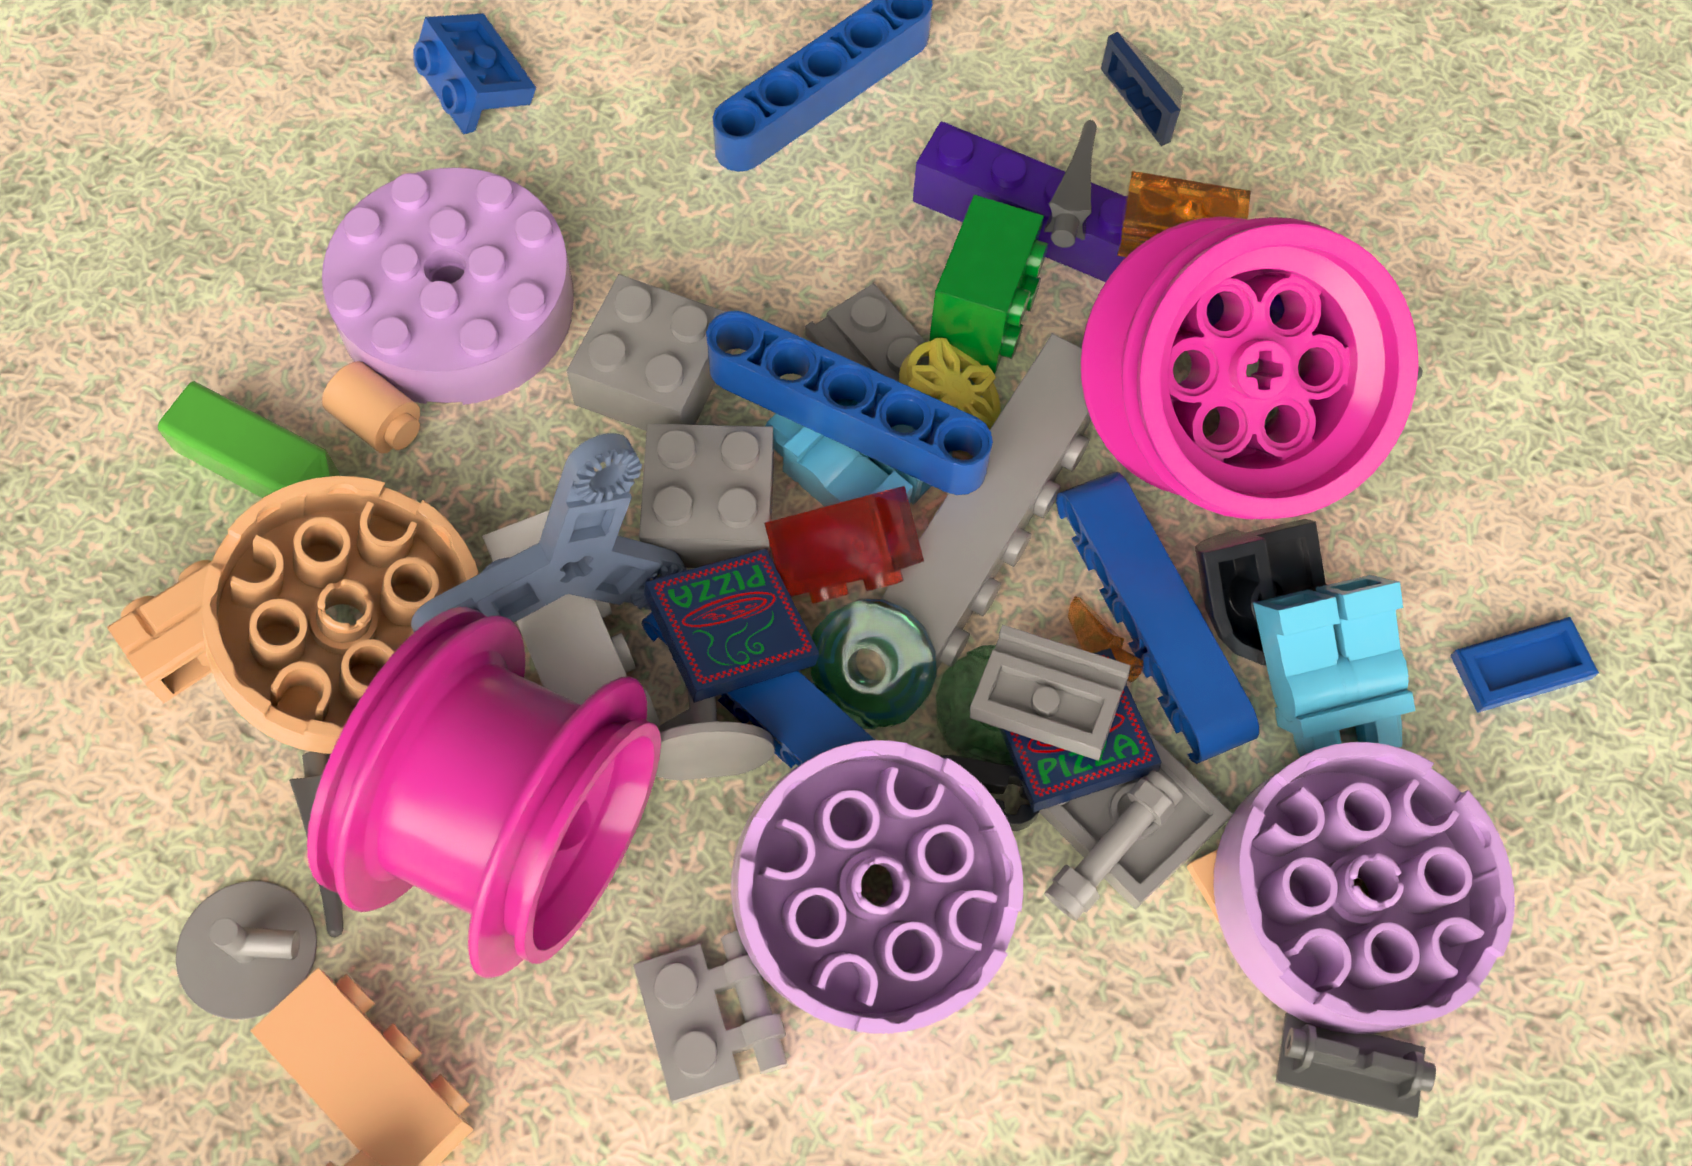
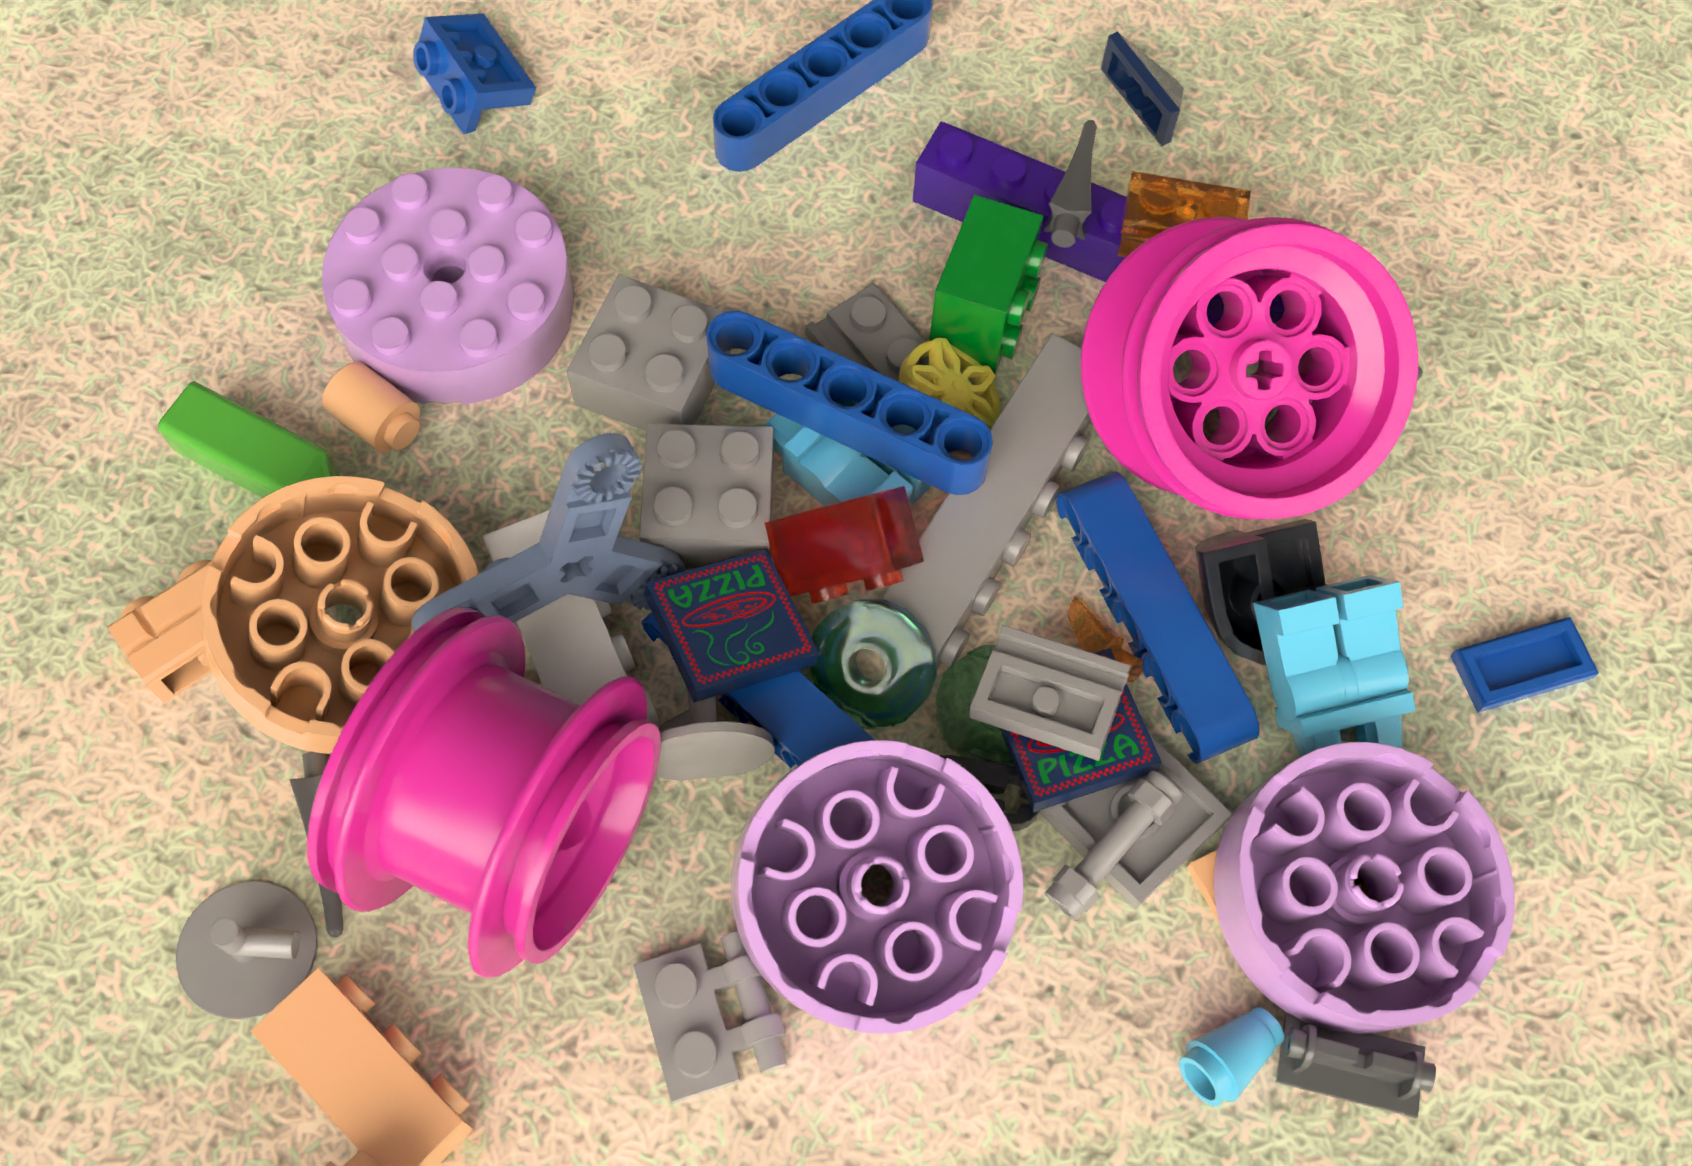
none -> medium azure cone [1179,1007,1284,1106]

